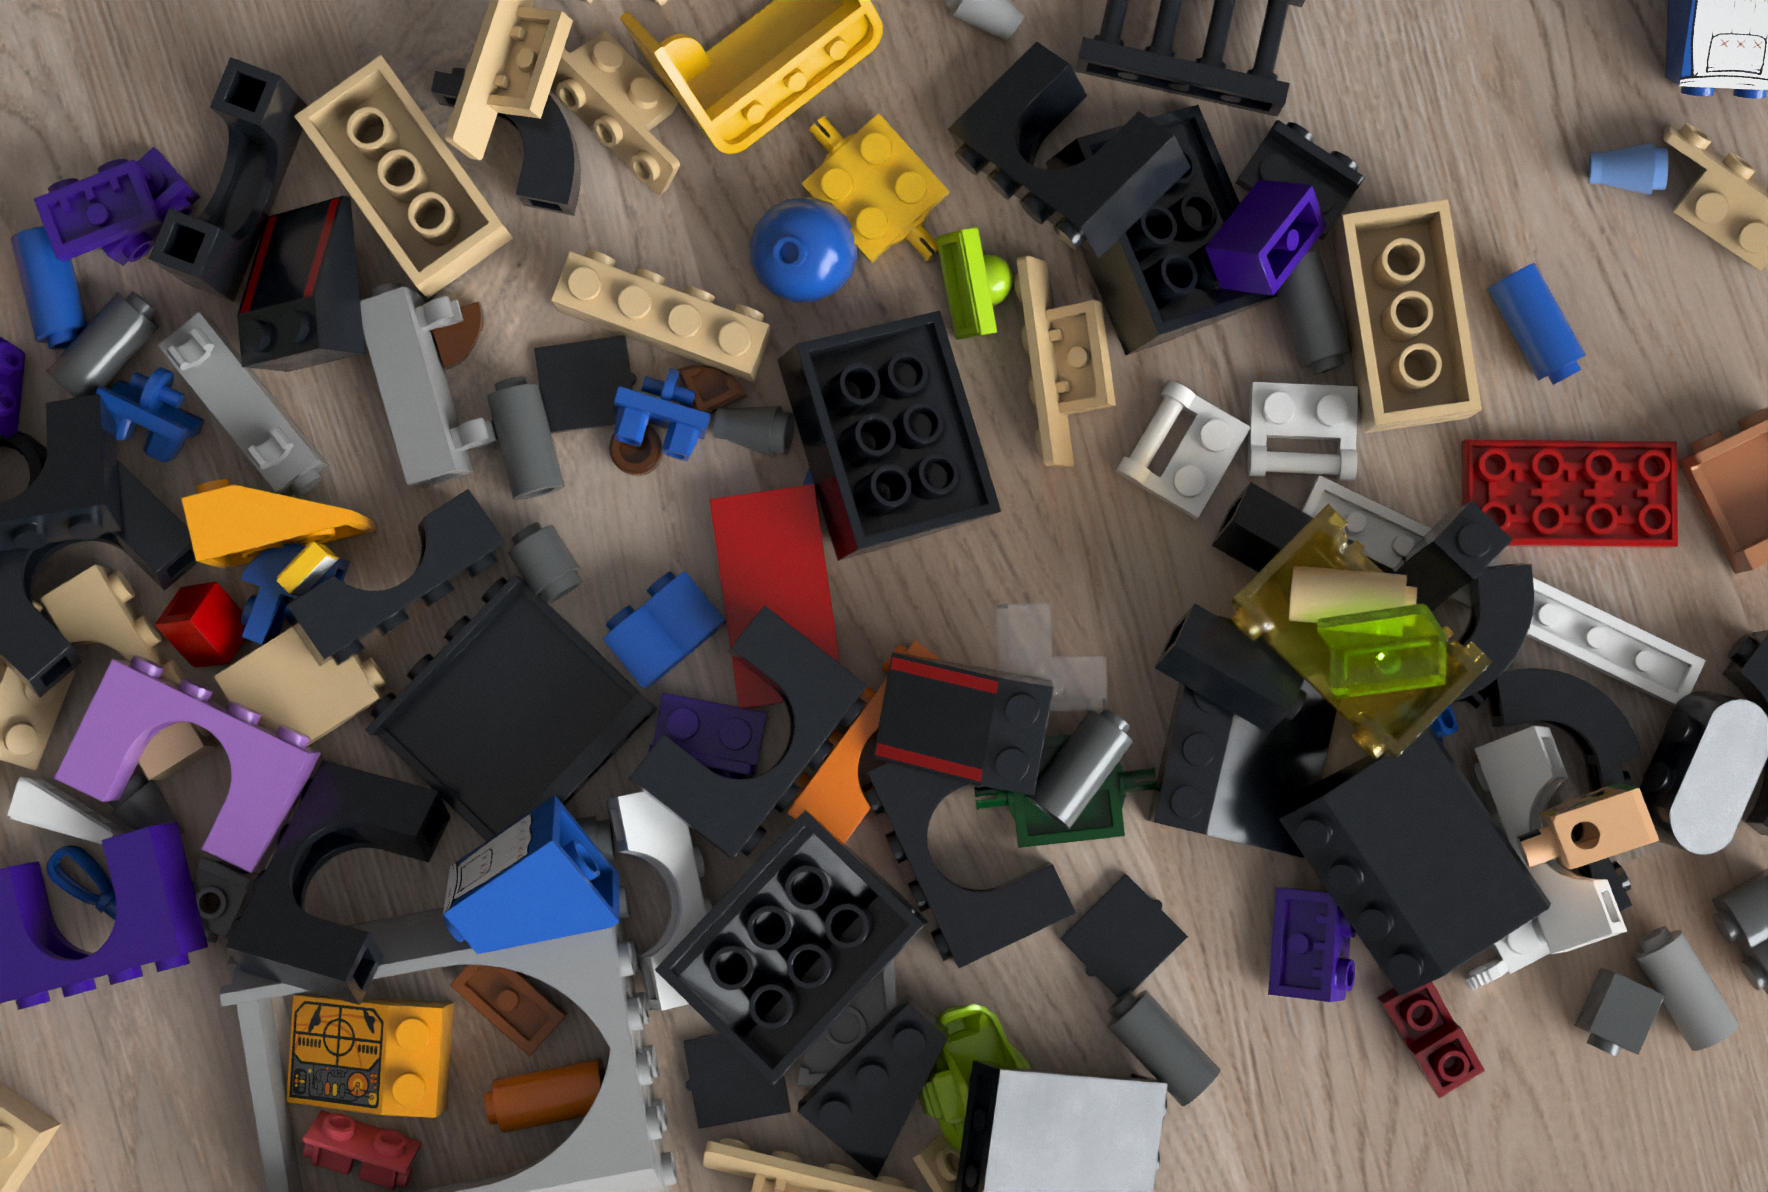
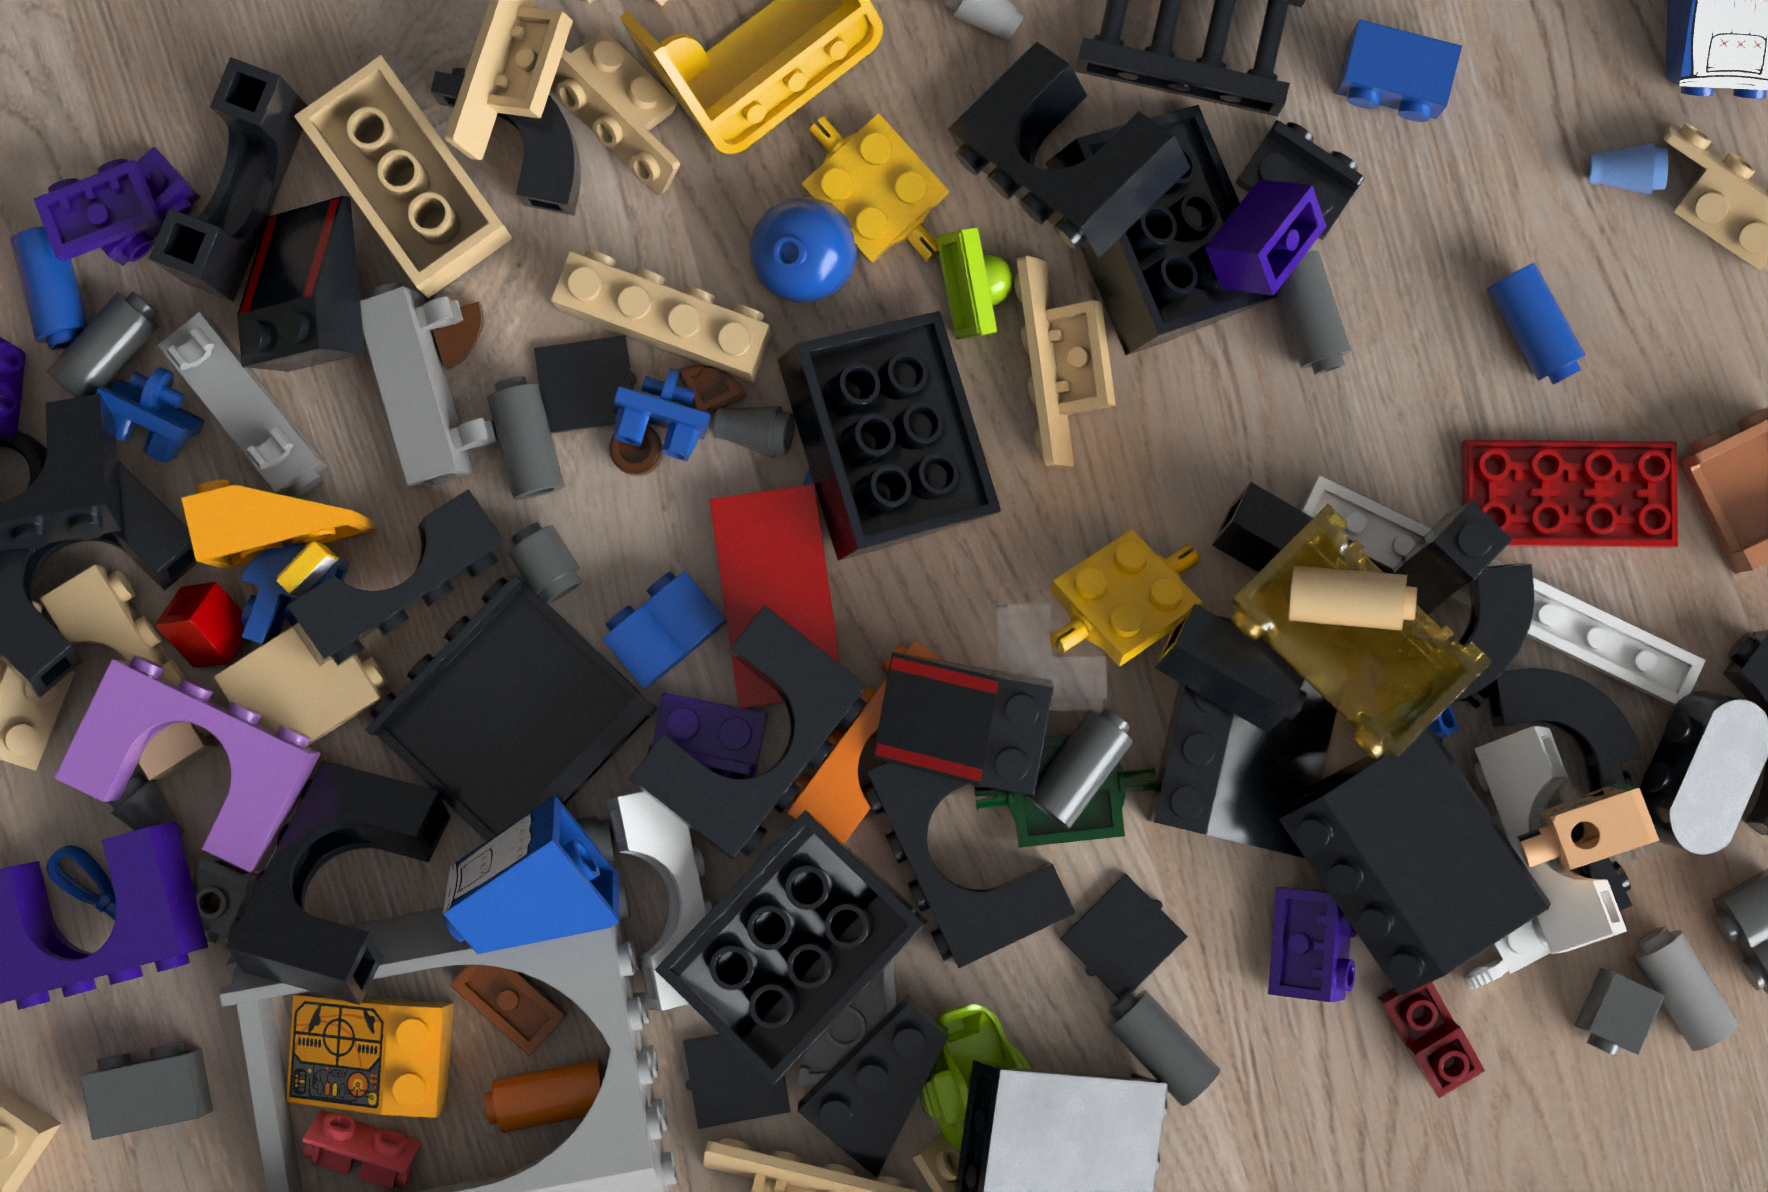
white slope [7,776,128,845] -> none
white plate [1116,380,1251,519] -> none
white plate [1247,382,1358,481] -> none
clear neon green panel [1317,604,1446,699] -> none
tan brick [1332,199,1482,433] -> none
none -> dark grey brick [81,1042,213,1140]
none -> yellow plate [1049,529,1202,667]
none -> blue brick [1335,19,1462,122]

